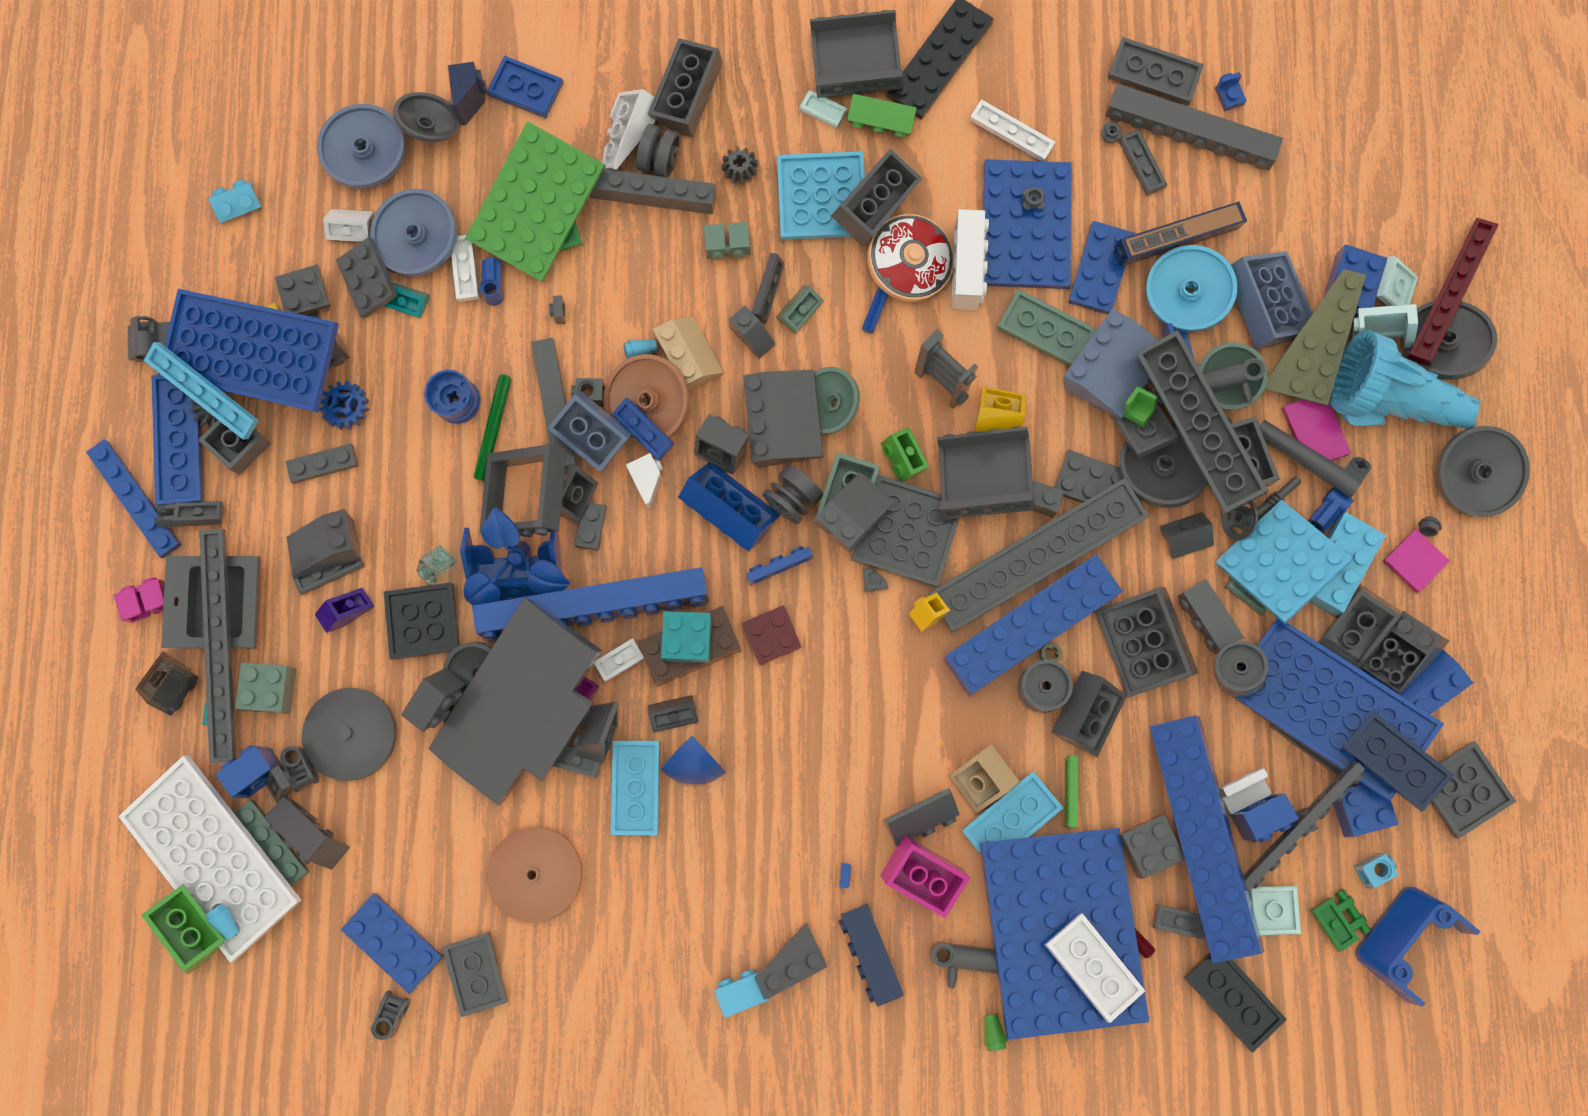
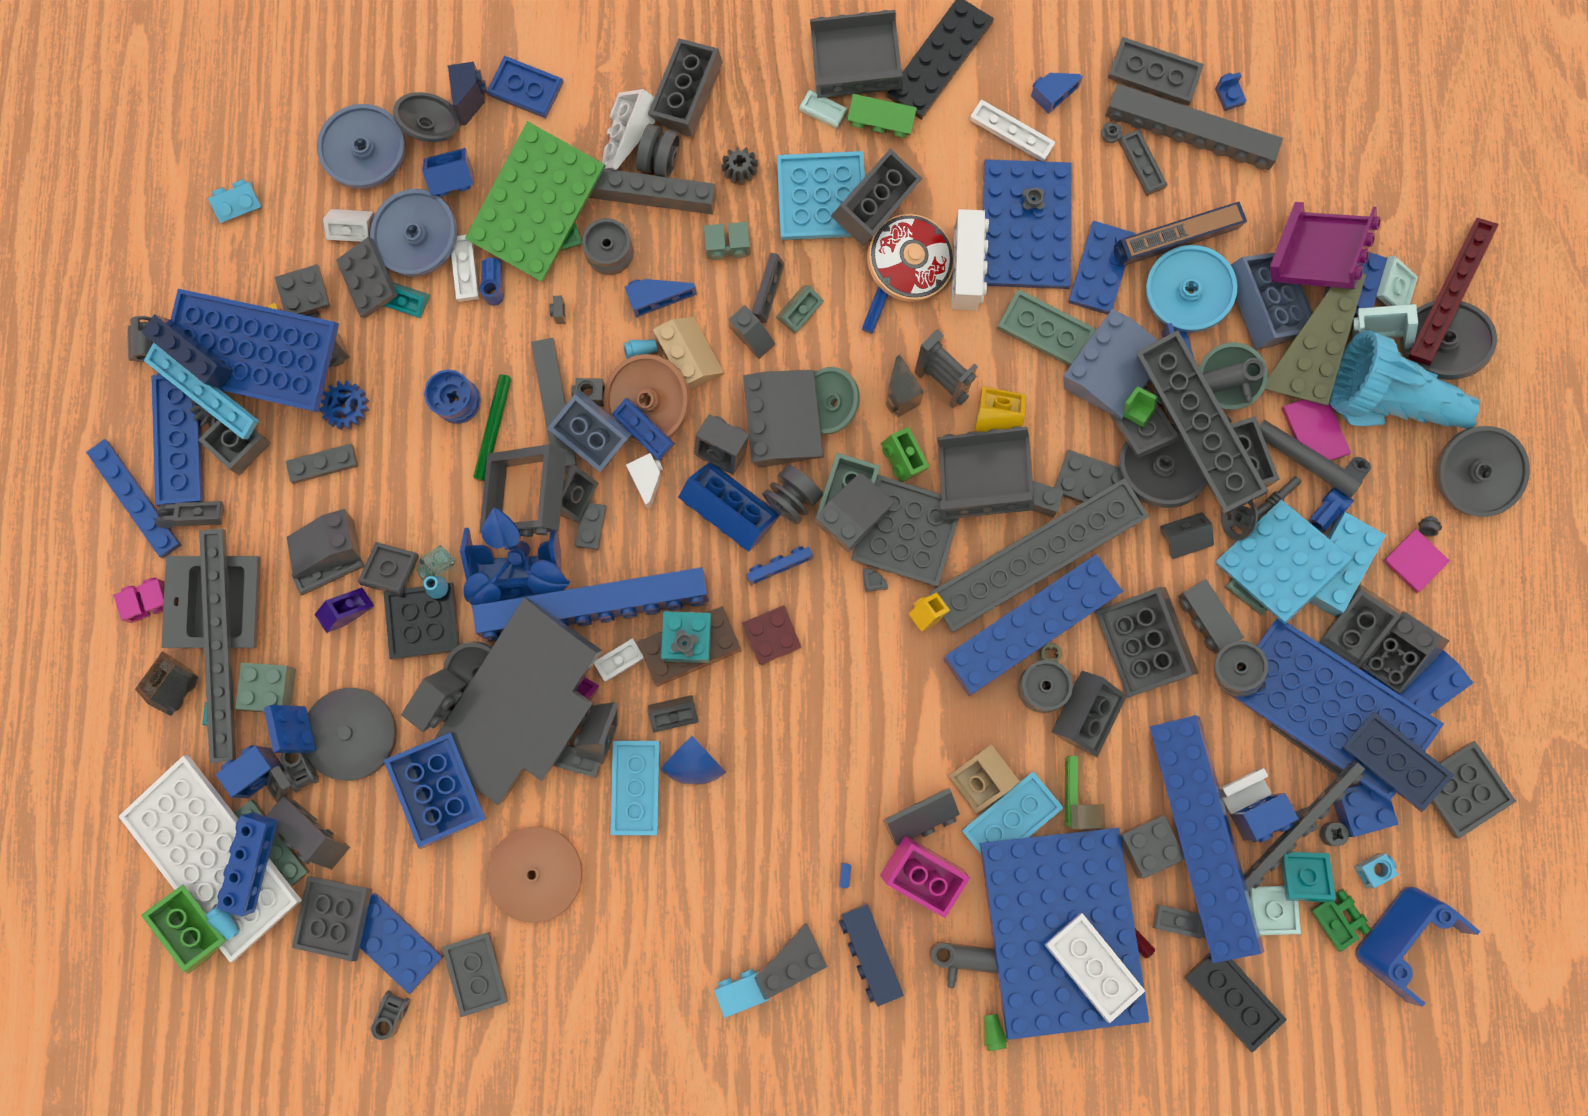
none -> dark blue brick [142,314,234,389]
none -> blue brick [217,812,278,917]
none -> blue plate [264,705,316,753]
none -> dark grey plate [292,876,372,961]
none -> dark grey tile [358,542,419,596]
none -> blue slope [383,732,486,849]
none -> blue brick [422,148,474,197]
none -> medium azure cone [424,576,448,599]
none -> dark grey wheel [582,218,634,275]
none -> blue slope [625,279,697,317]
none -> dark grey plate [671,630,699,657]
none -> clear smoke slope [885,355,924,417]
none -> blue slope [1031,73,1083,114]
none -> dark tan slope [1071,804,1105,829]
none -> magenta panel [1270,202,1381,289]
none -> teal plate [1280,852,1336,902]
none -> dark grey wheel [1319,822,1349,846]

